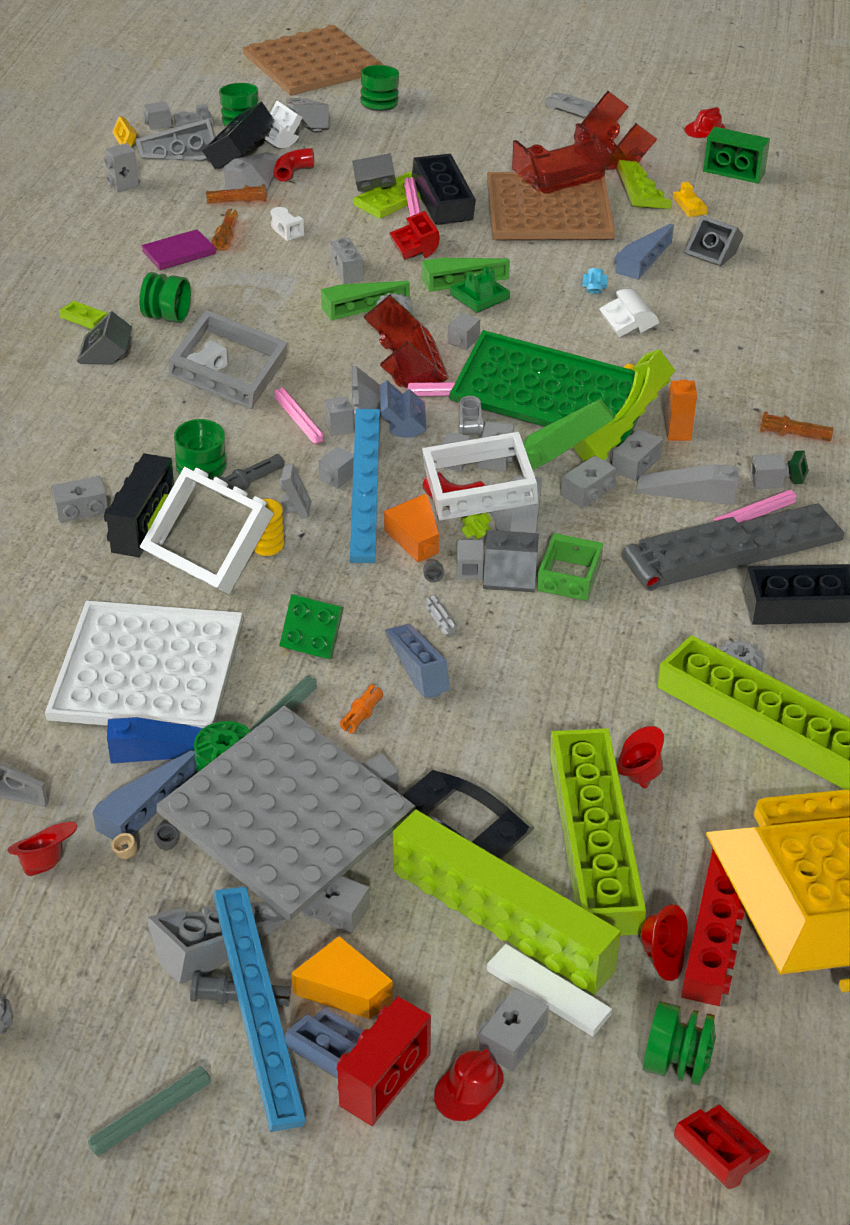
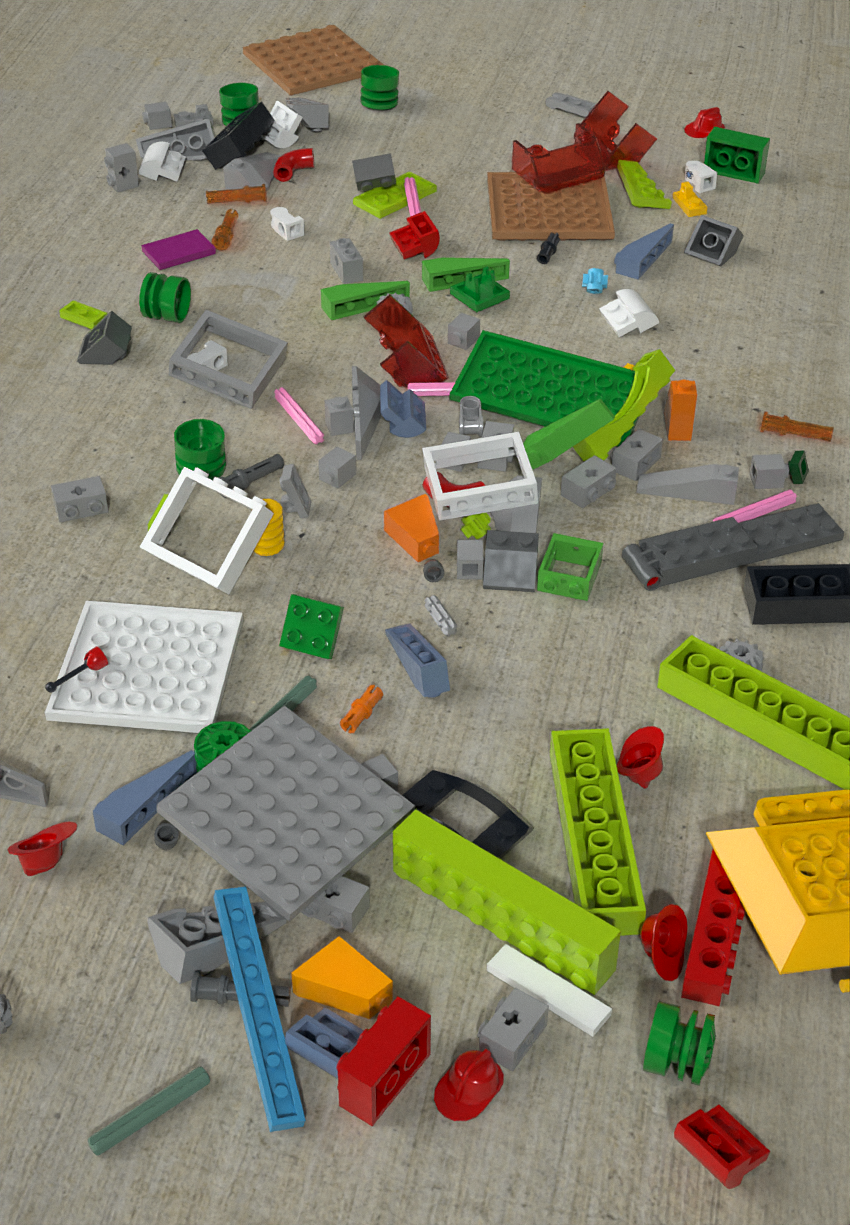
black brick [104,453,174,558] -> none
blue slope [107,717,203,764] -> none
tan hinge [111,833,138,860] -> none
yellow hinge [112,116,137,147] -> none
dark azure plate [350,409,380,563] -> none
black brick [412,153,476,224] -> none
none -> hinge [45,646,108,693]
none -> white brick [138,141,186,182]
none -> black axle [537,232,560,264]
none -> white leg [685,161,717,193]

